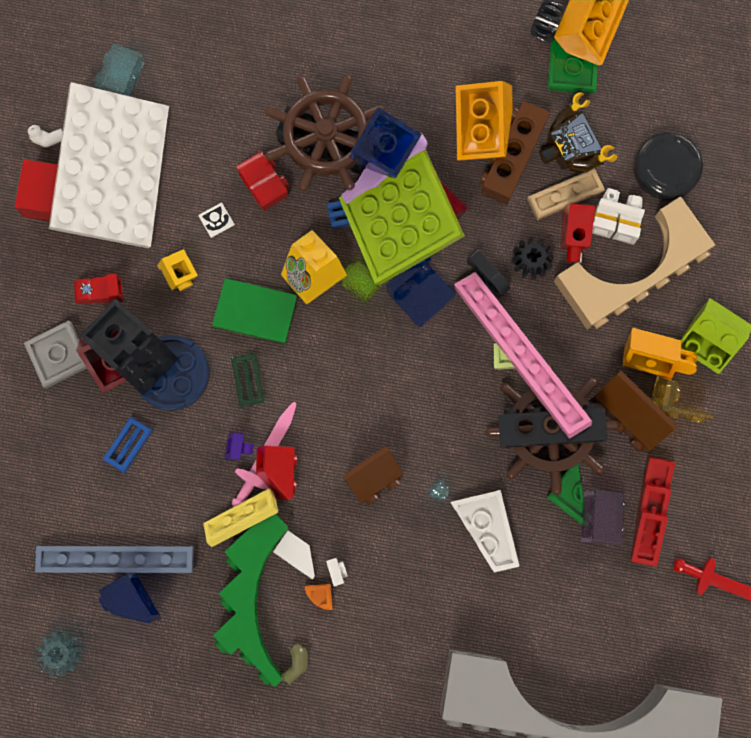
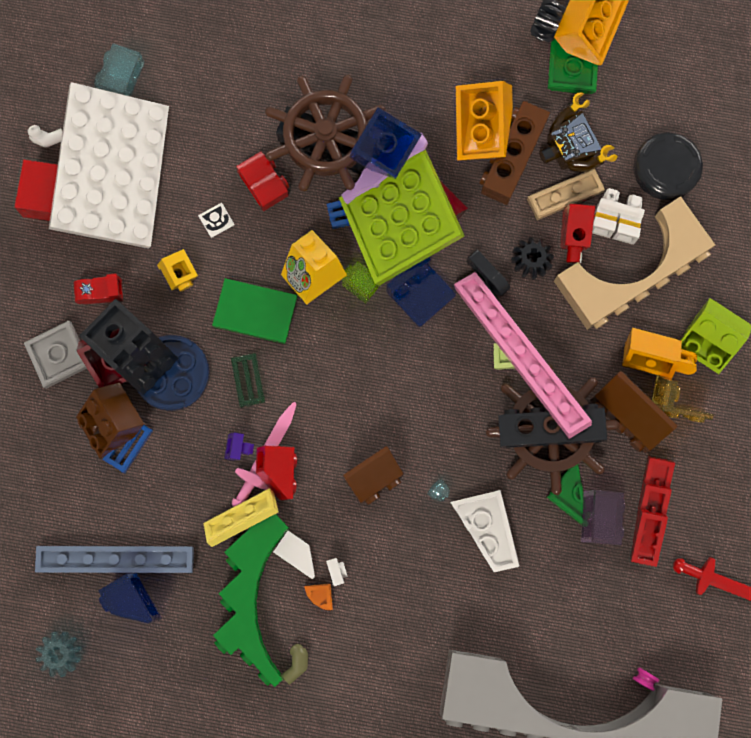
none -> reddish brown slope [76,383,144,458]
none -> dark pink bush [632,667,660,692]

